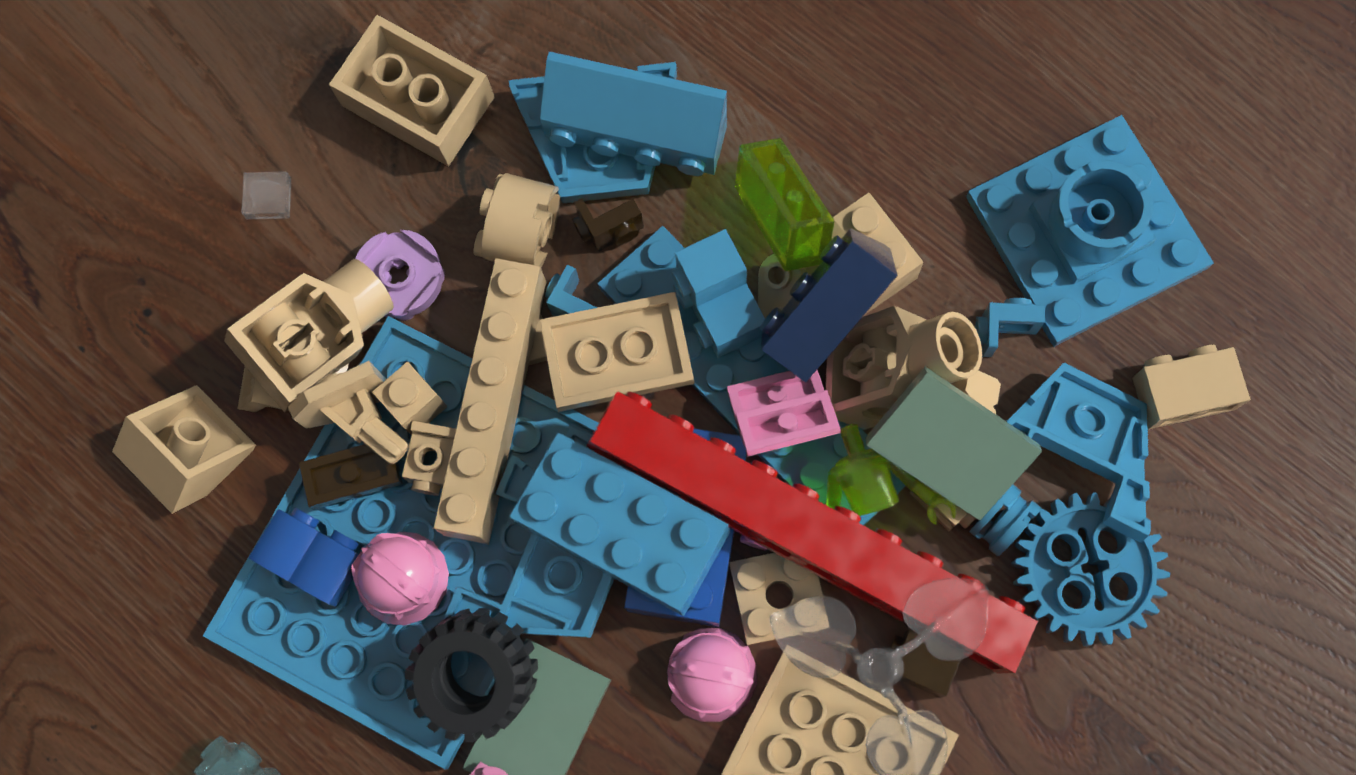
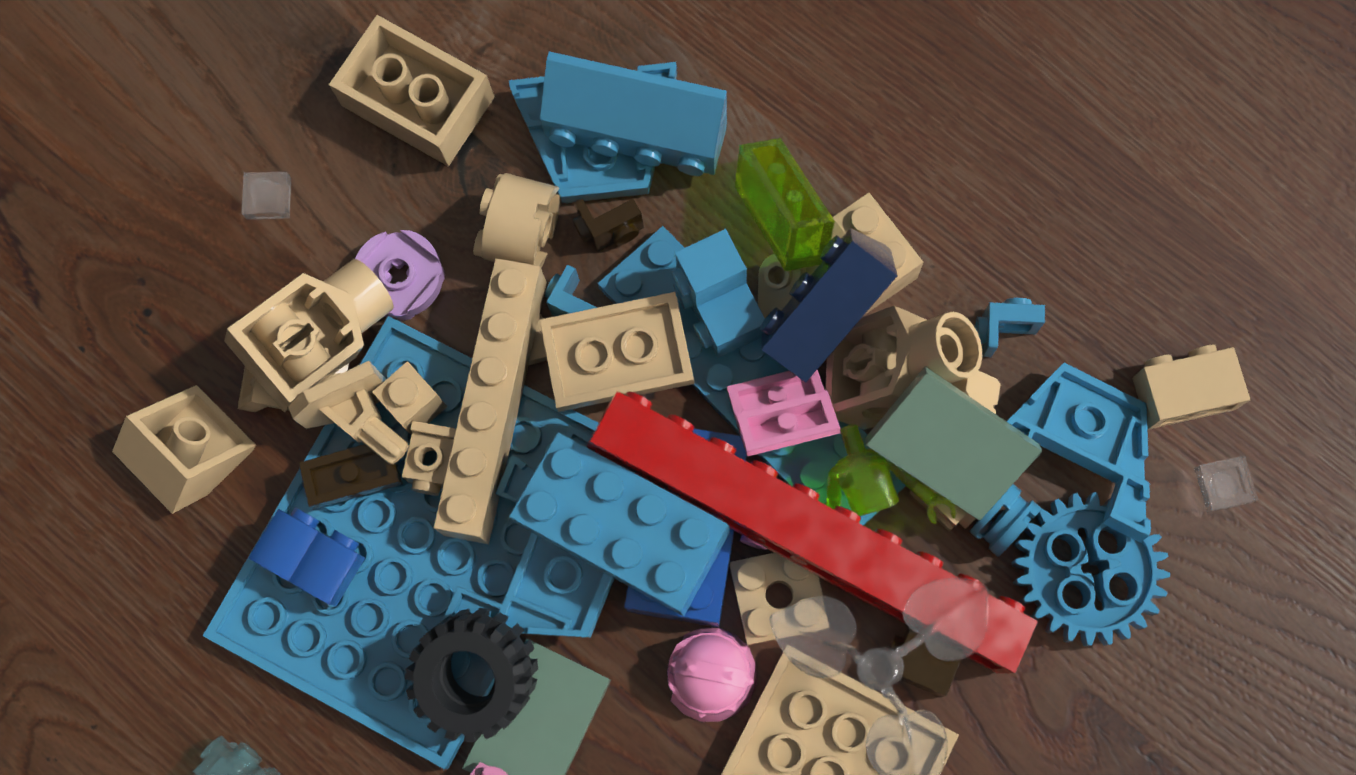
bright pink helmet [351,532,449,625] -> none
dark azure piece [966,115,1214,347] -> none
none -> clear plate [1194,455,1258,513]

